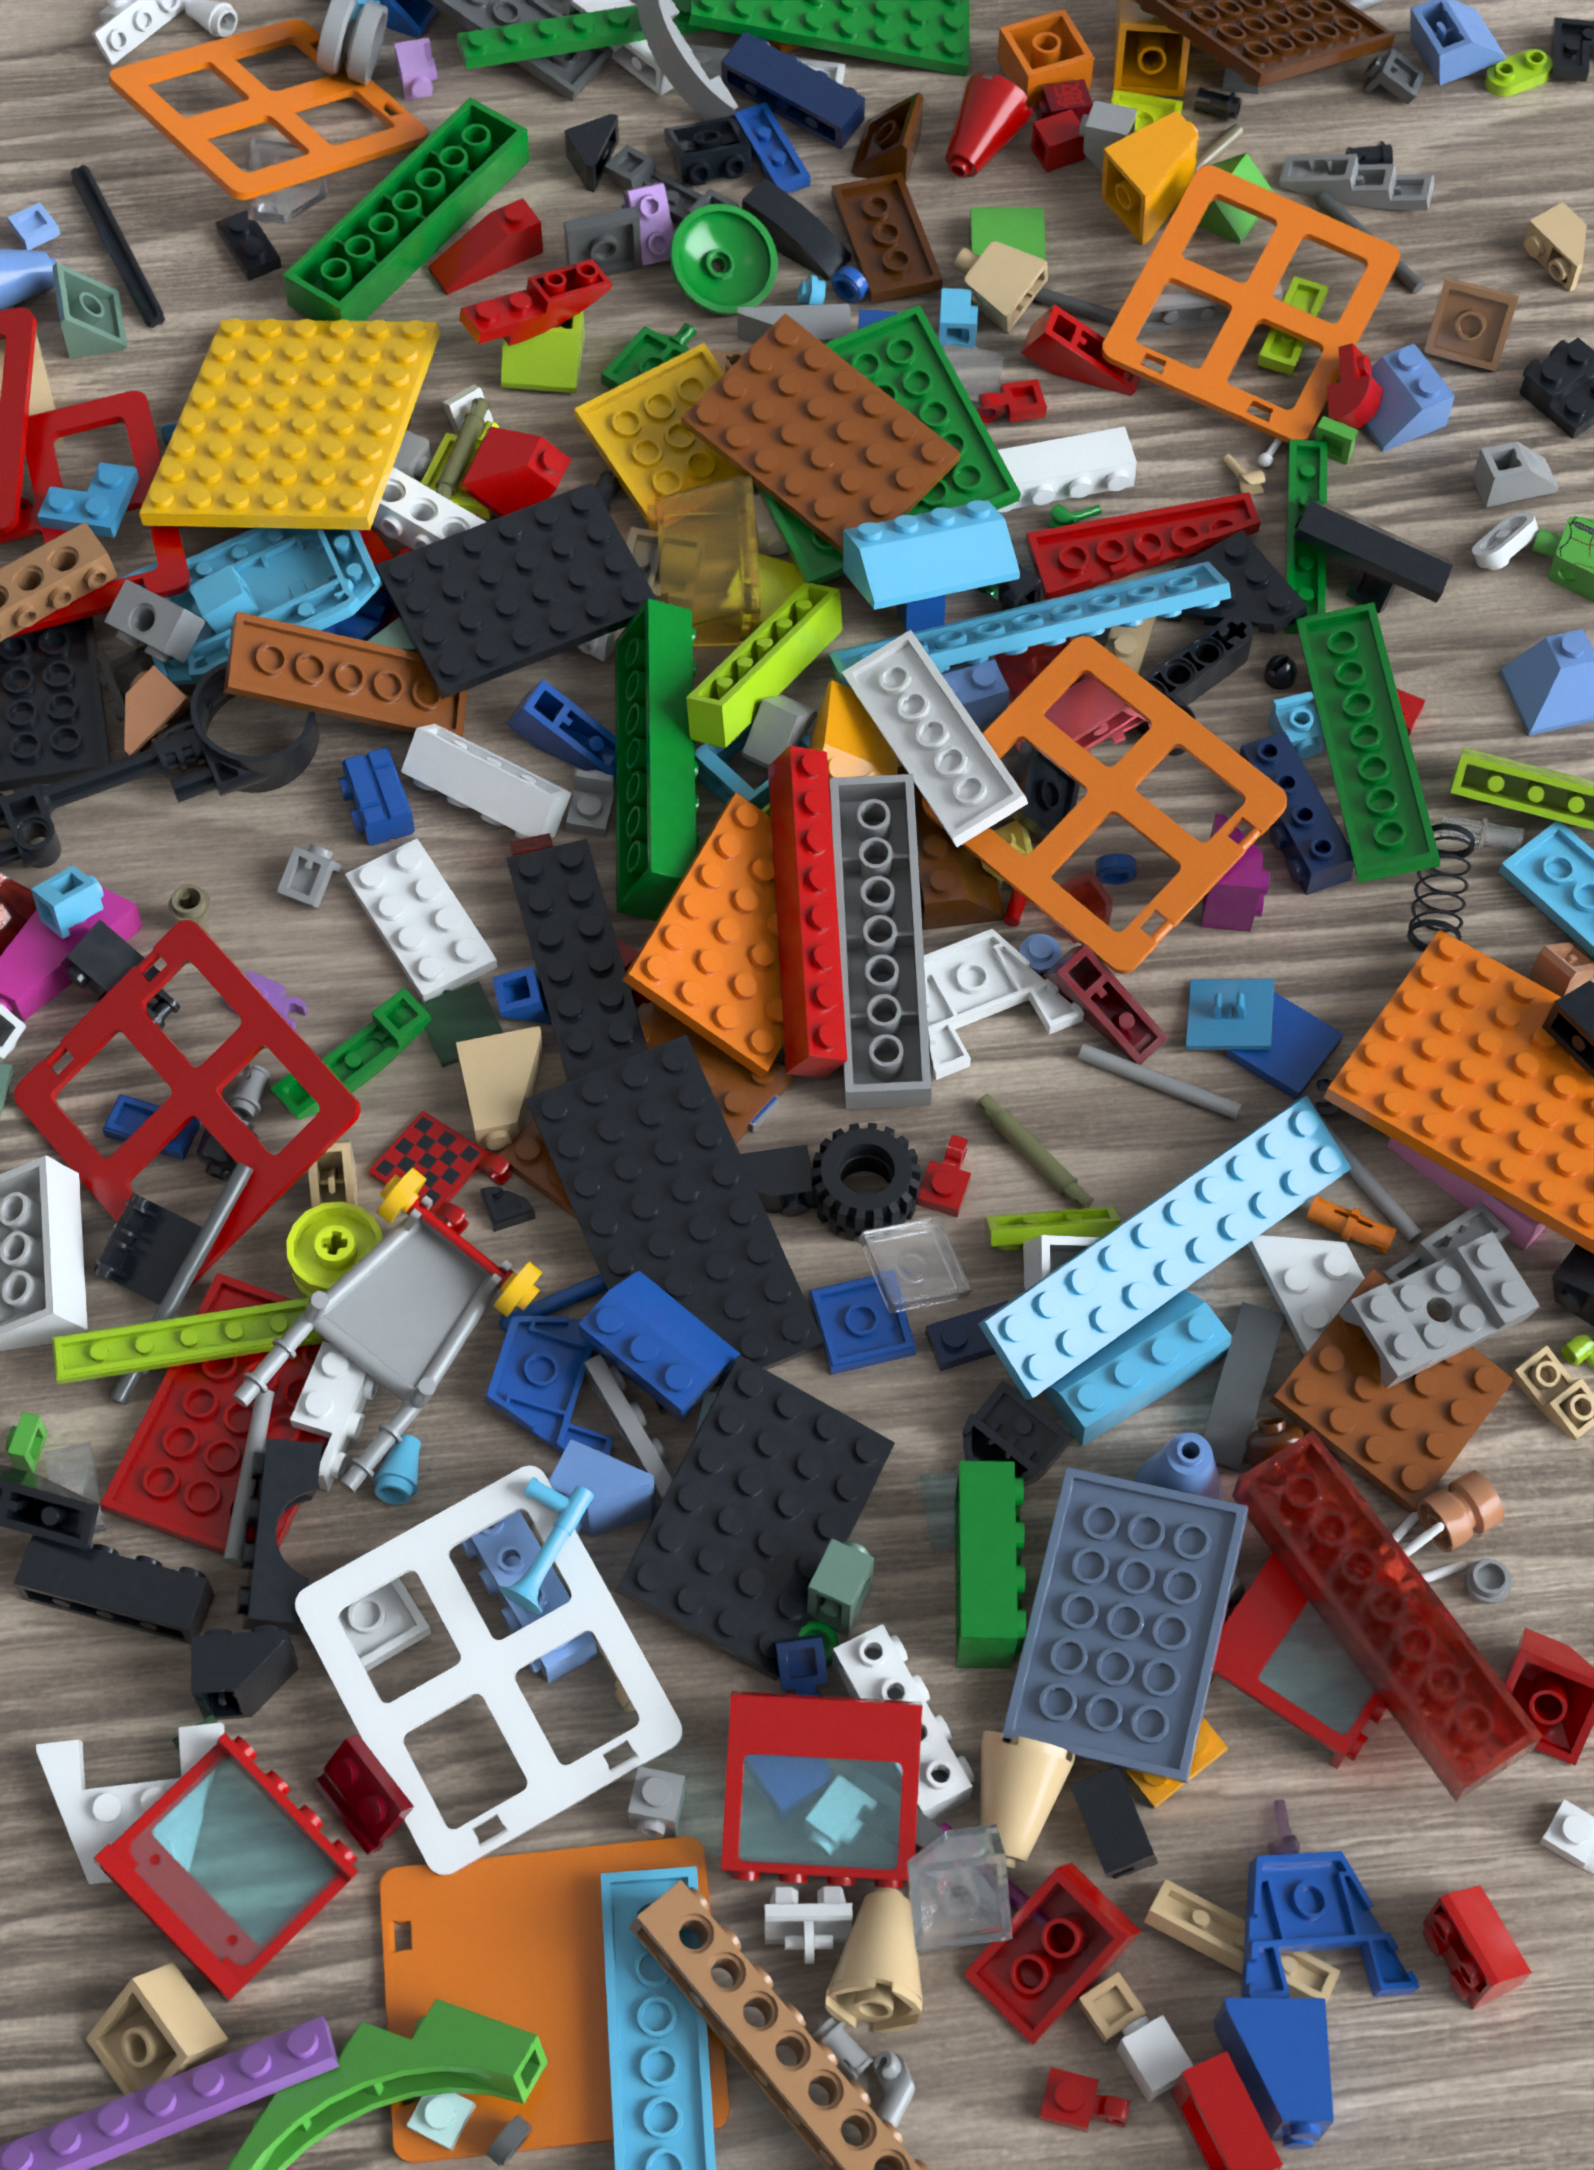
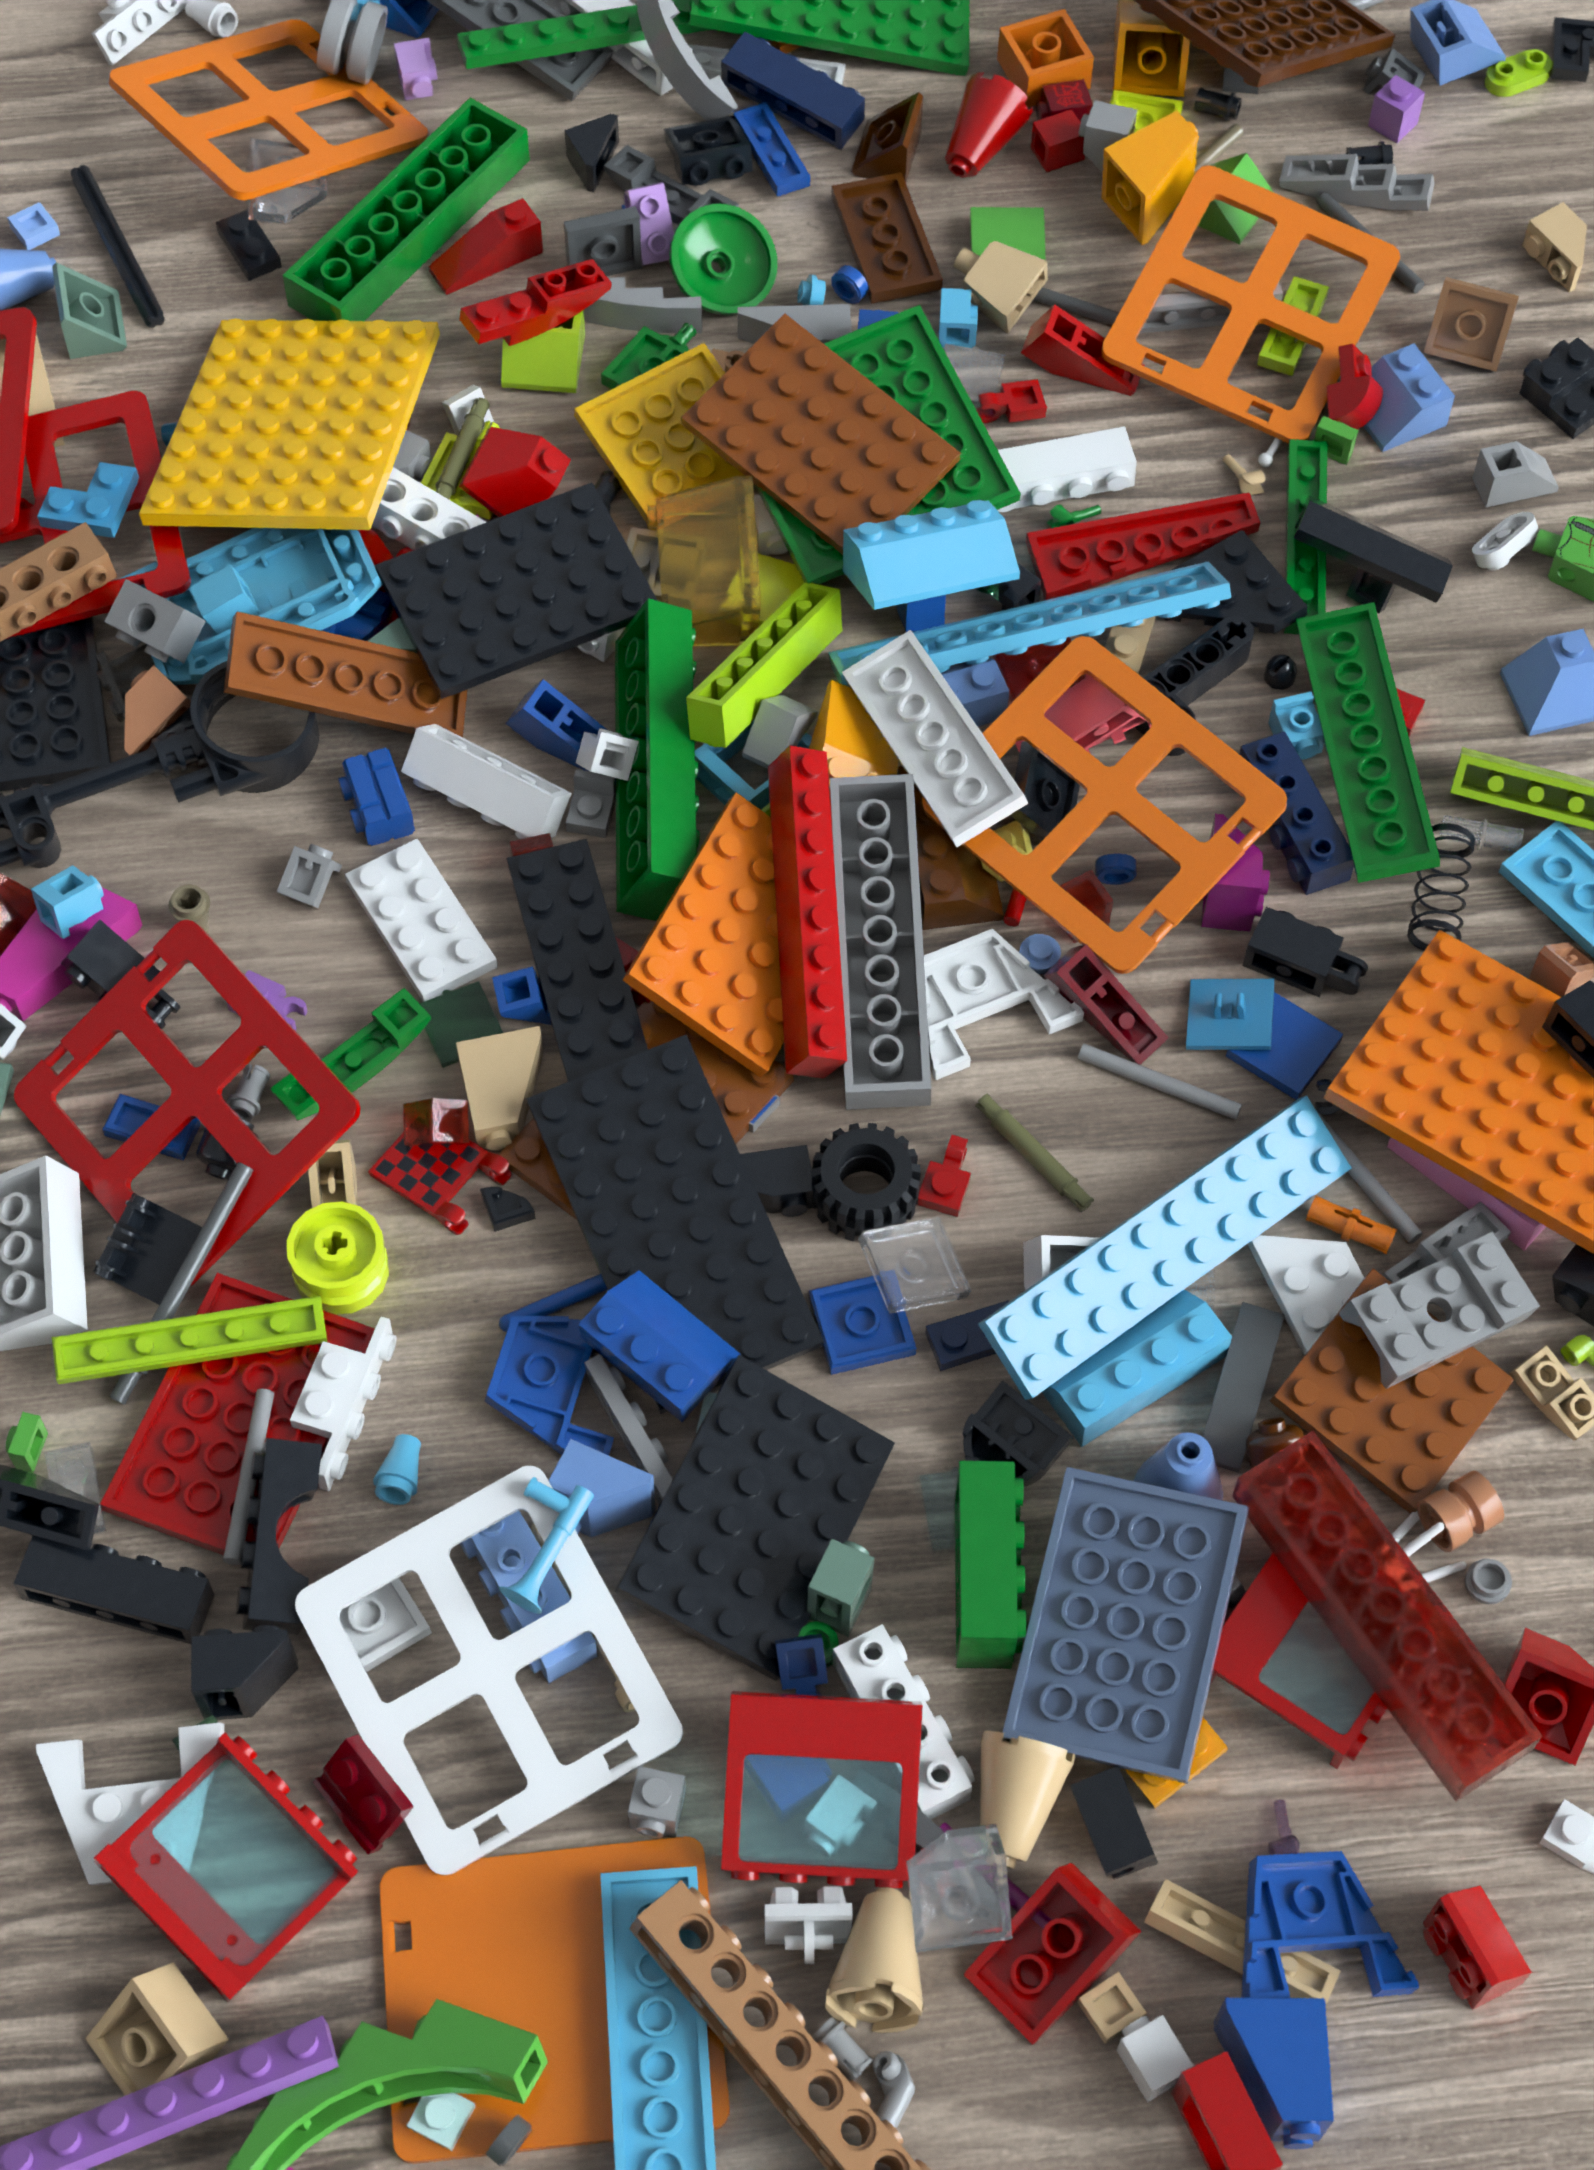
light grey piece [233,1168,543,1493] -> none
black slope [742,178,851,282] -> none
lime plate [985,1206,1121,1250] -> none
red plate [1039,2067,1130,2133] -> none
none -> clear red panel [403,1098,469,1146]
none -> white brick [576,728,639,781]
none -> light grey slope [584,277,702,333]
none -> black brick [1243,906,1368,998]
none -> medium lavender brick [1368,75,1425,143]

